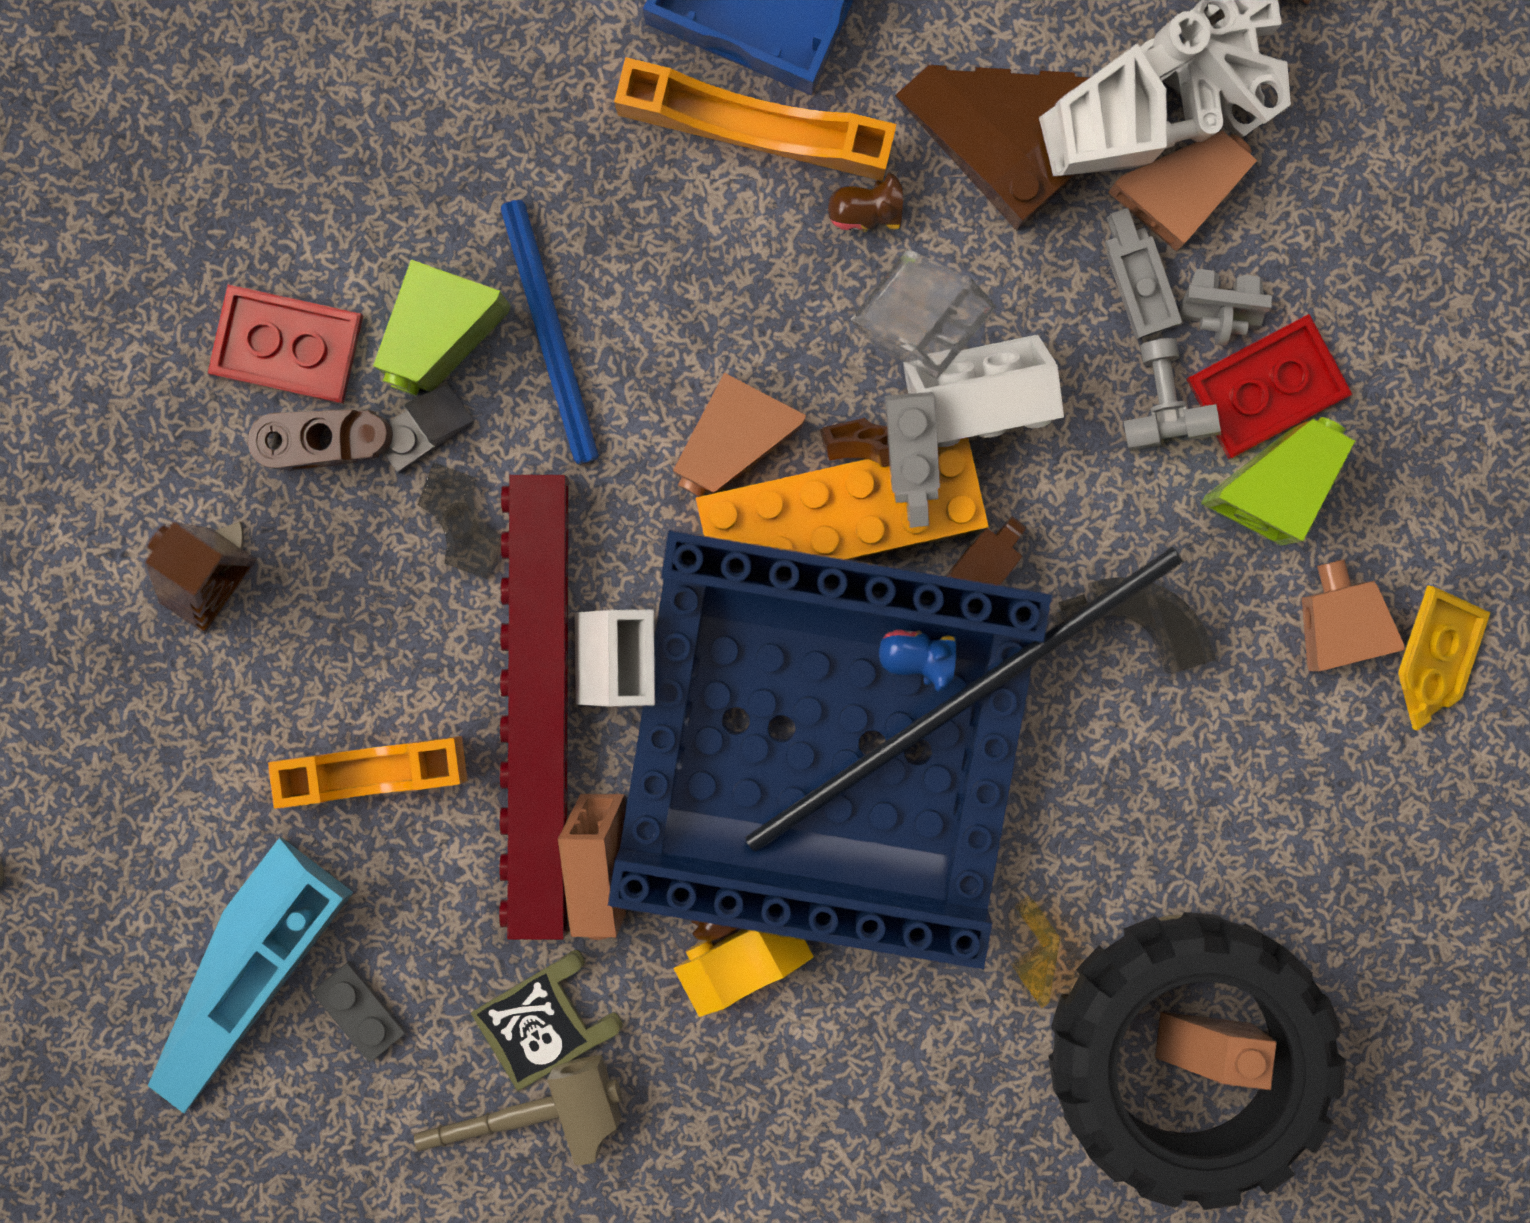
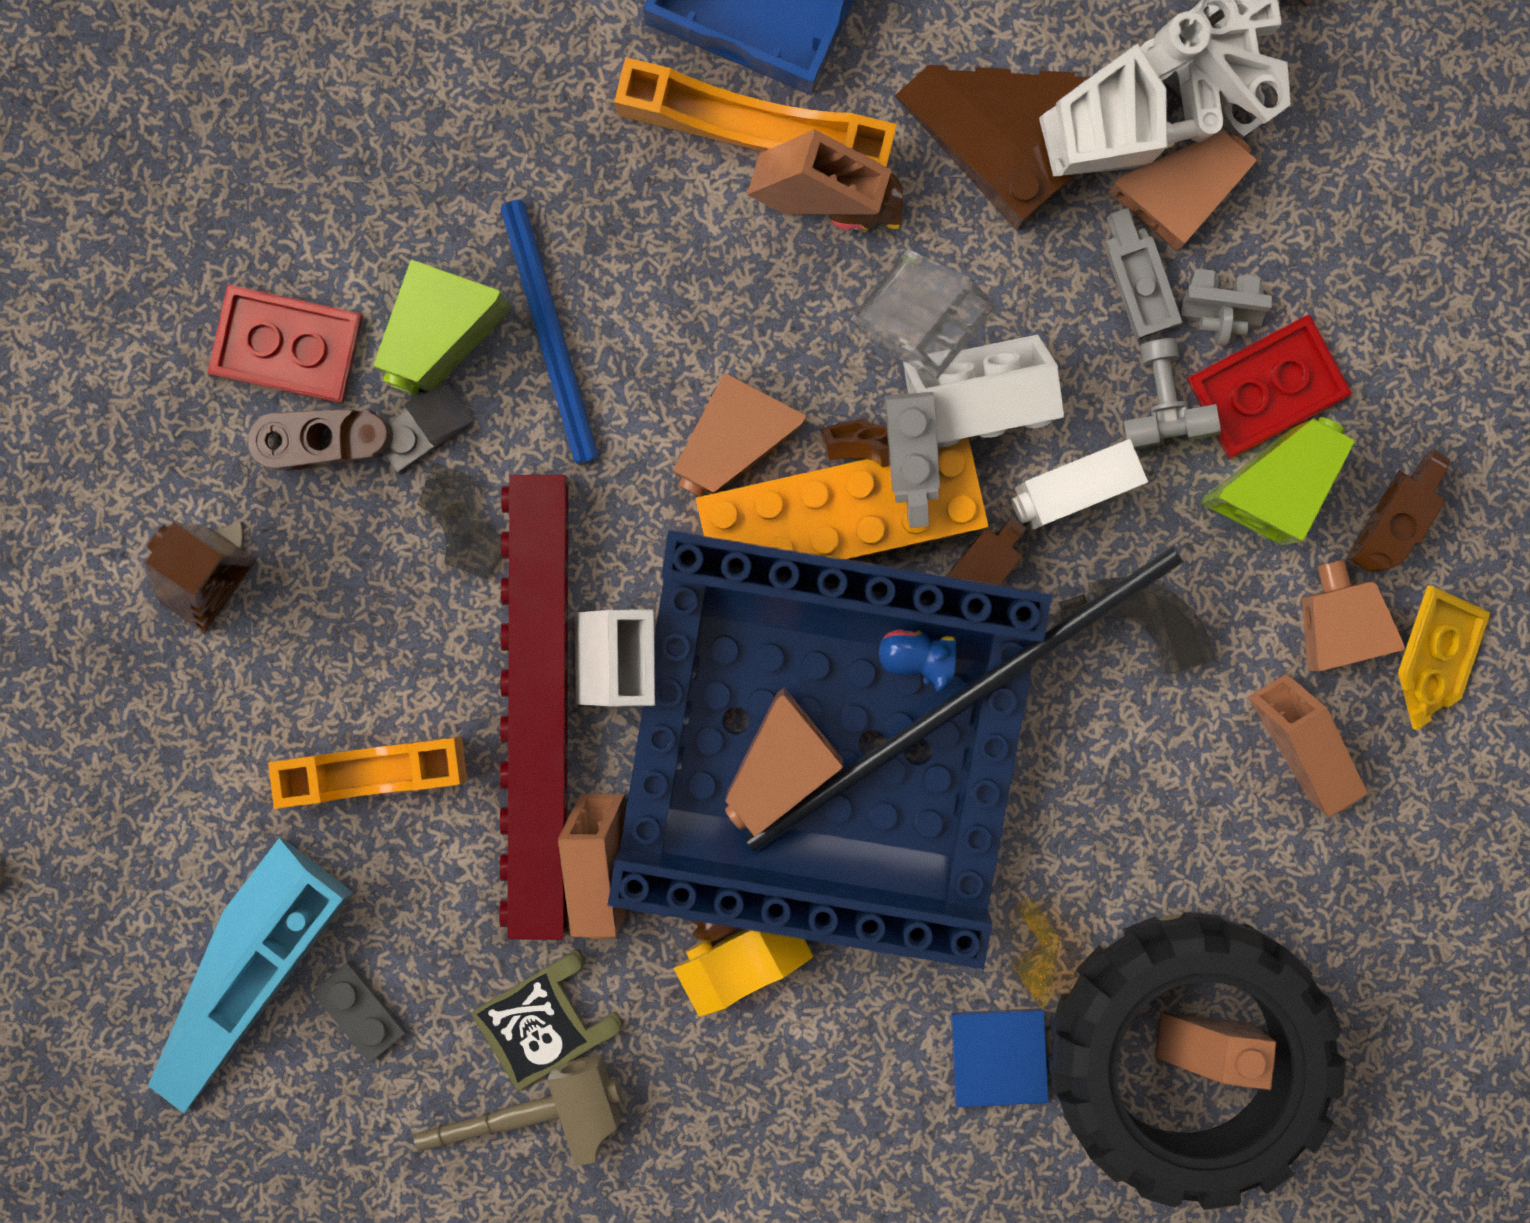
none -> nougat slope [725,687,843,837]
none -> nougat slope [747,129,892,214]
none -> blue tile [951,1008,1048,1107]
none -> white brick [1011,439,1148,530]
none -> nougat slope [1248,674,1368,818]
none -> reddish brown piece [1348,449,1450,572]

